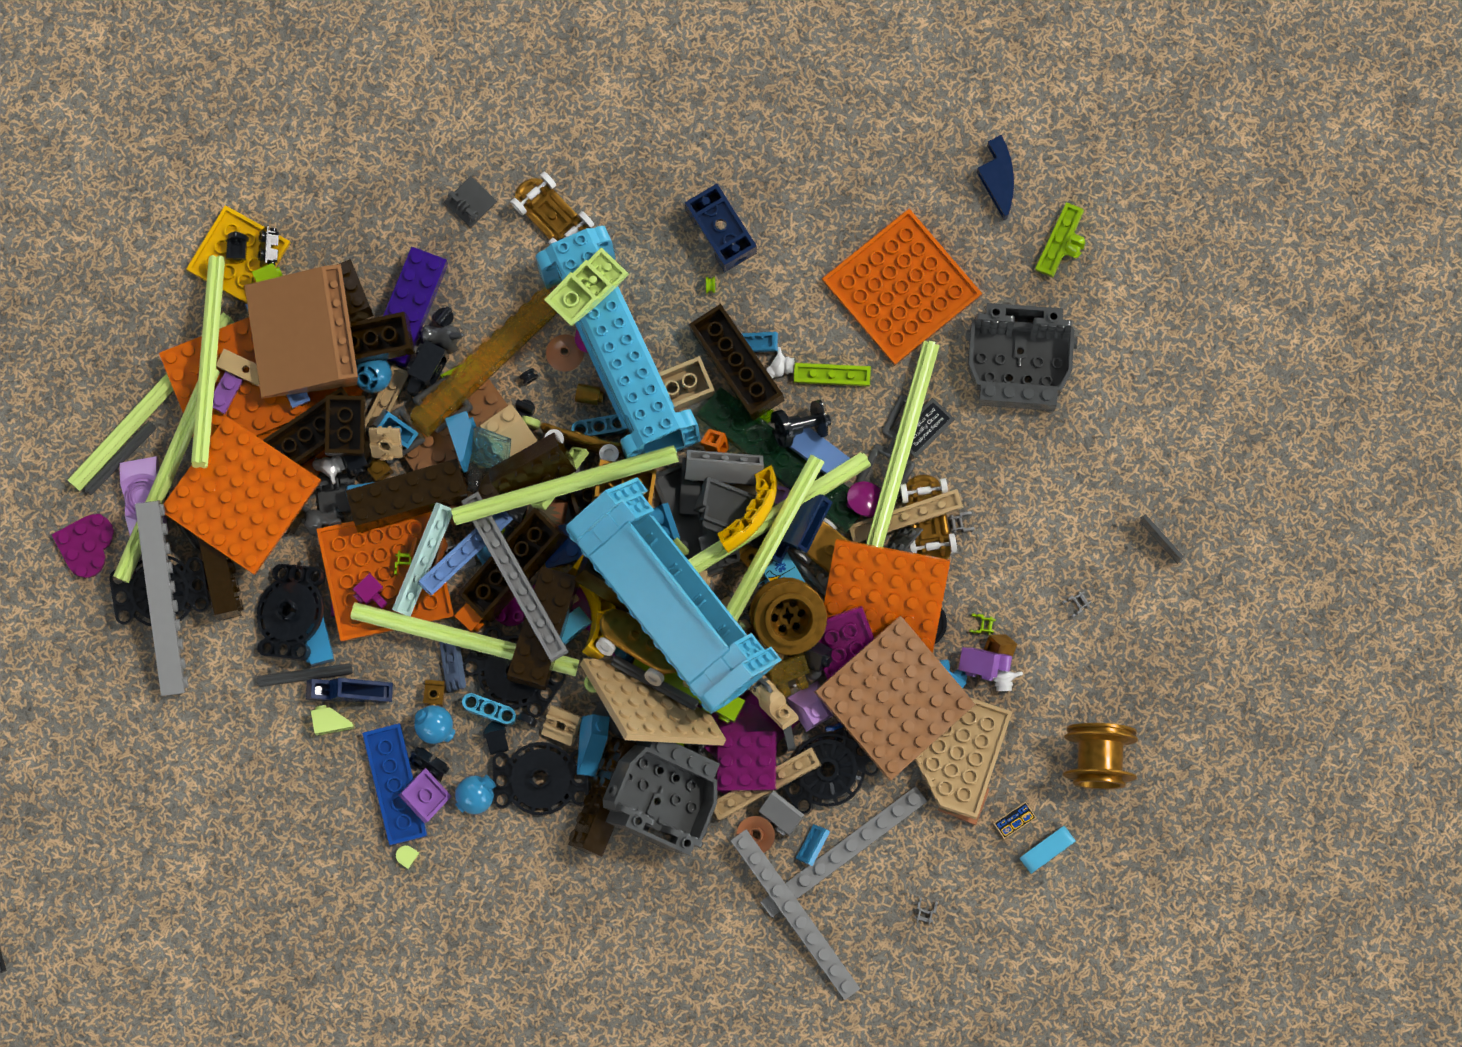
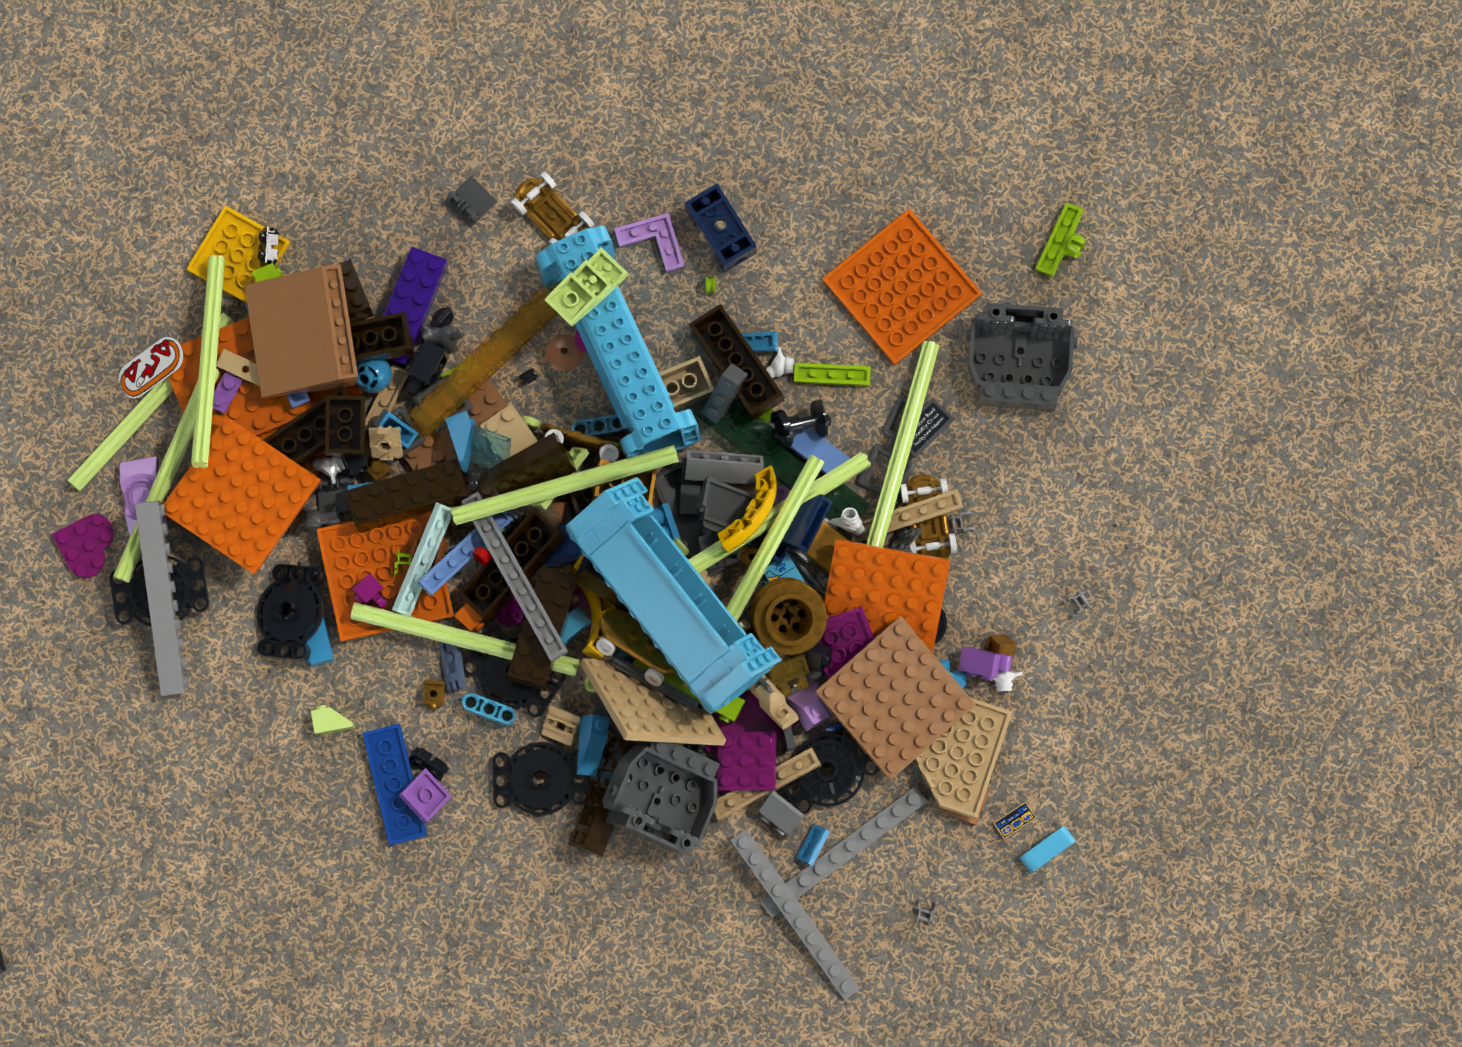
dark grey axle [84,421,156,495] -> none
dark brown brick [198,538,244,621] -> none
black tile [226,231,249,260] -> none
dark grey axle [257,663,353,687] -> none
dark blue slope [306,678,393,703] -> none
yellowish green tile [396,846,419,869] -> none
dark azure brick [414,705,455,744] -> none
dark azure brick [455,774,496,814] -> none
black tile [483,721,509,755] -> none
black plate [515,399,536,417] -> none
black tile [517,712,538,728] -> none
pearl gold brick [575,383,604,406] -> none
orange brick [700,429,729,453] -> none
nougat dish [736,816,775,853] -> none
magenta dish [847,481,881,518] -> none
lime piece [969,613,996,635] -> none
dark blue slope [976,135,1014,220] -> none
pearl gold wheel [1063,723,1138,789] -> none
dark grey piece [1140,514,1184,564] -> none
none -> sticker [118,337,183,398]
none -> red tile [473,546,492,565]
none -> lavender plate [614,213,685,273]
none -> dark grey brick [701,364,748,424]
none -> white animal [831,508,867,536]

